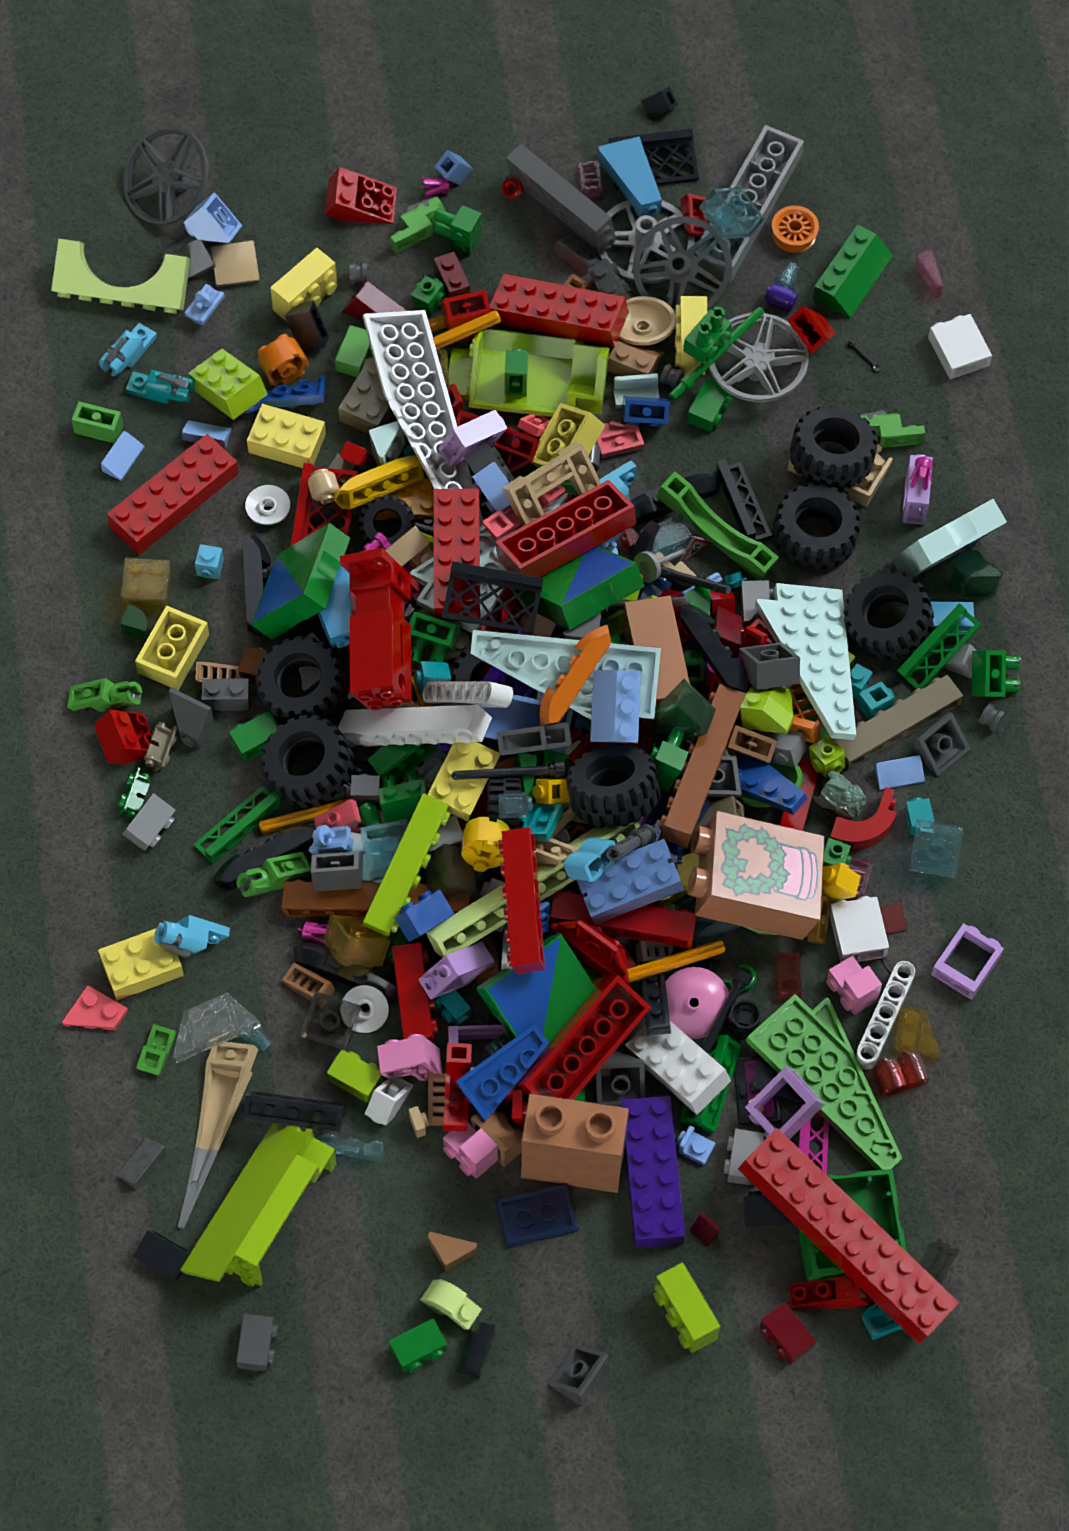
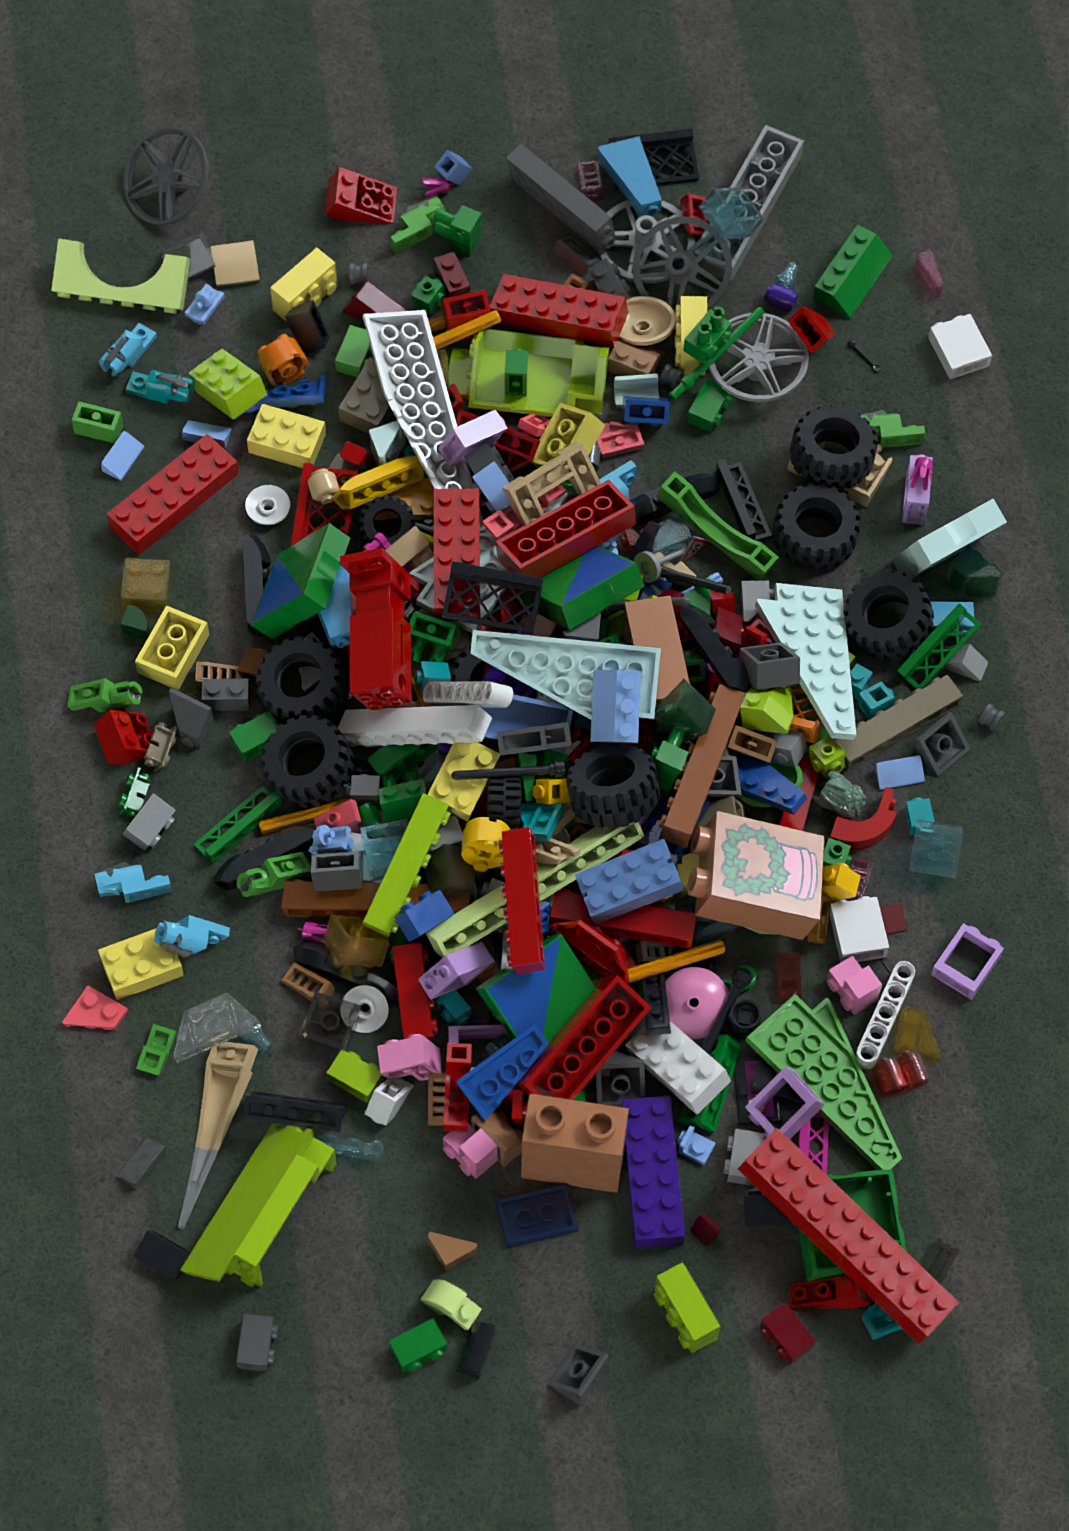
light blue slope [183,192,242,243] -> none
medium azure brick [195,544,224,580] -> none
tan plate [409,1106,429,1138] -> none
clear light blue bracket [498,791,532,819] -> none
red plate [501,178,522,199] -> none
orange brick [540,625,611,726] -> none
medium azure brick [564,838,616,882] -> none
dark grey pin [606,824,656,862] -> none
black panel [641,86,678,119] -> none
teal plate [723,571,747,589] -> none
orange wheel [772,206,819,253] -> none
green brick [971,650,1021,697] -> none
none -> medium azure plate [95,862,172,903]

